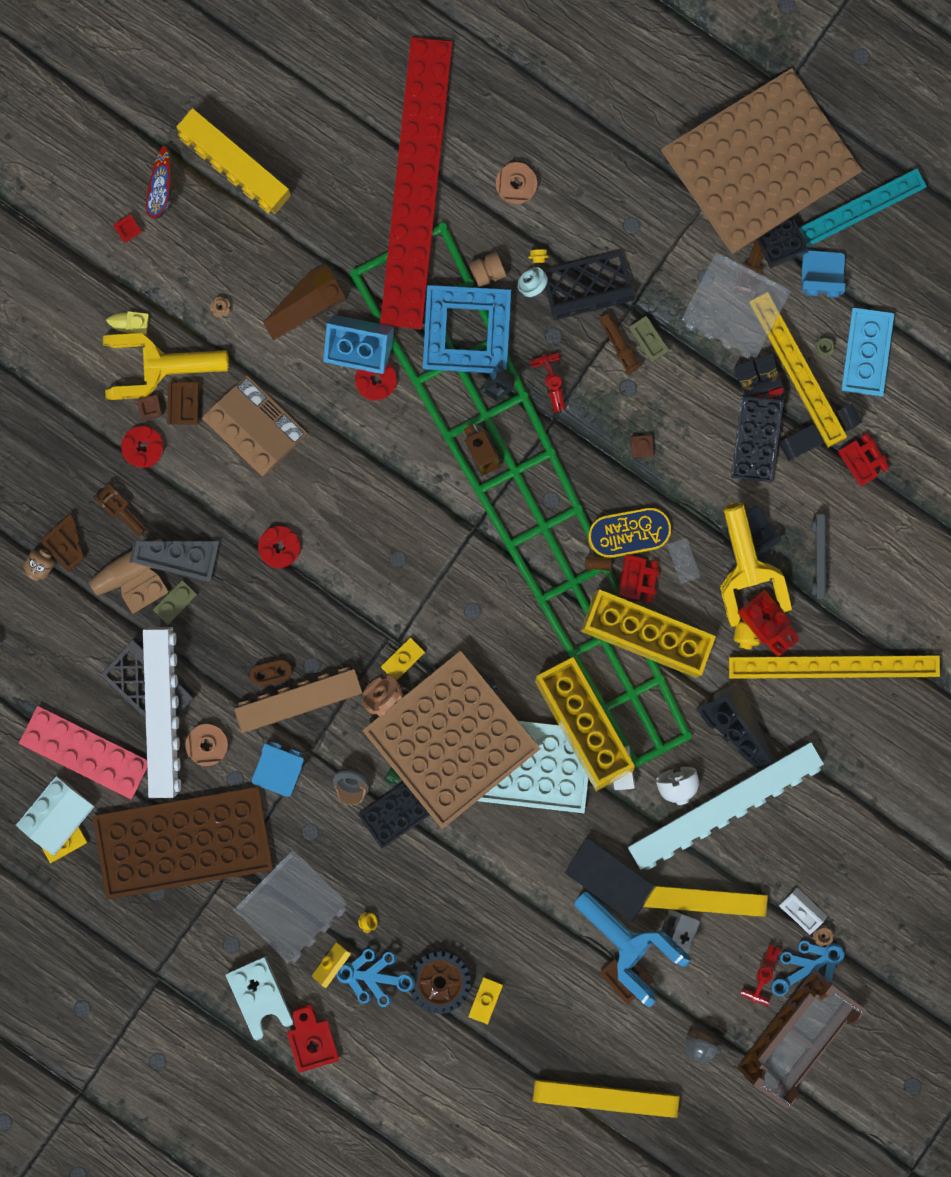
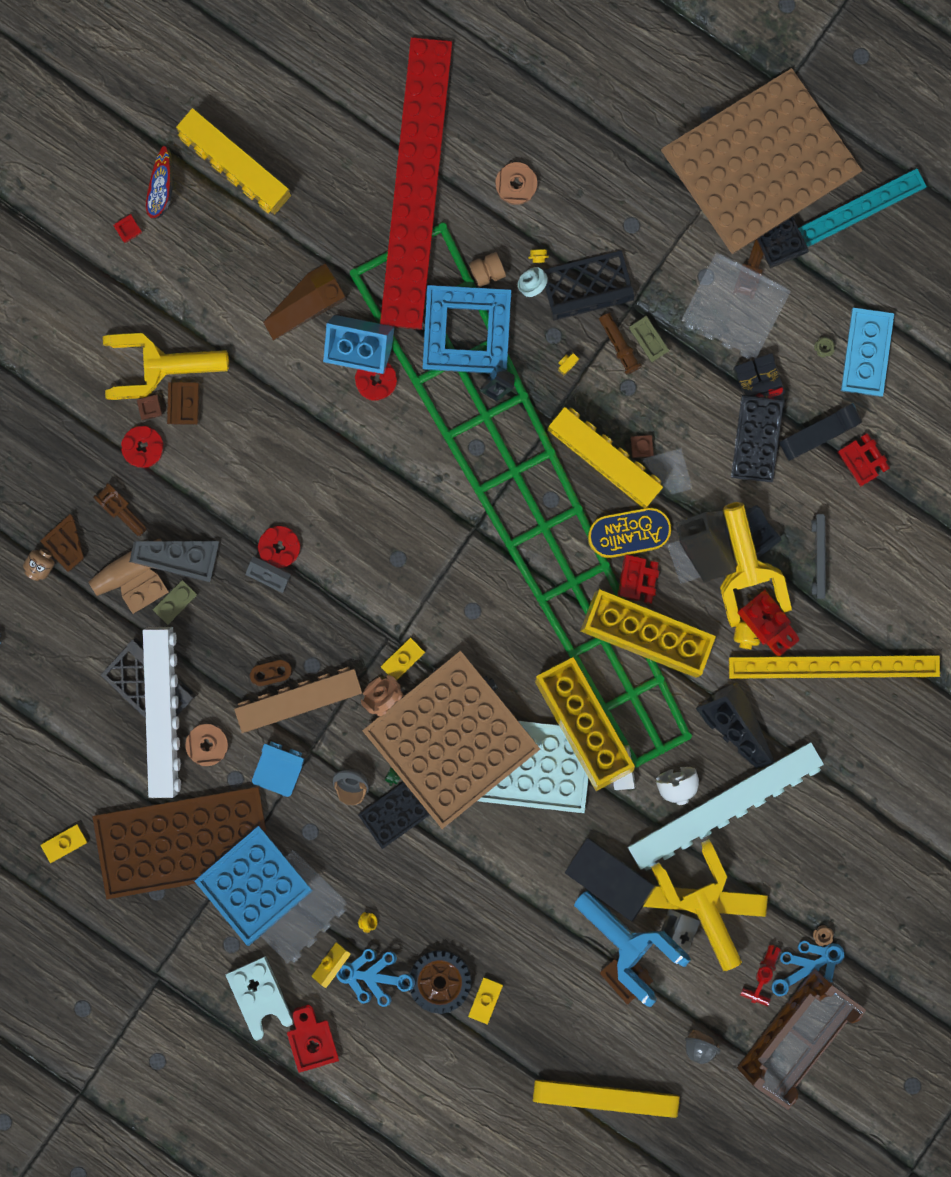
light aqua slope [16,776,94,856] -> none
coral plate [19,706,148,800] -> none
light yellow plate [106,311,149,336] -> none
medium nougat slope [202,376,307,478] -> none
medium nougat plate [210,297,230,317] -> none
reddish brown torso [464,424,500,476] -> none
red pin [529,352,566,412] -> none
reddish brown pin [584,555,611,571] -> none
yellow plate [749,292,847,448] -> none
white slope [779,888,827,935] -> none
dark azure bracket [800,251,845,298] -> none
none -> dark azure plate [194,826,313,946]
none -> dark grey plate [245,556,291,593]
none -> yellow brick [548,407,663,509]
none -> yellow plate [558,353,579,376]
none -> clear wing [642,448,693,495]
none -> yellow piece [651,839,742,971]
none -> clear smoke slope [675,511,736,582]

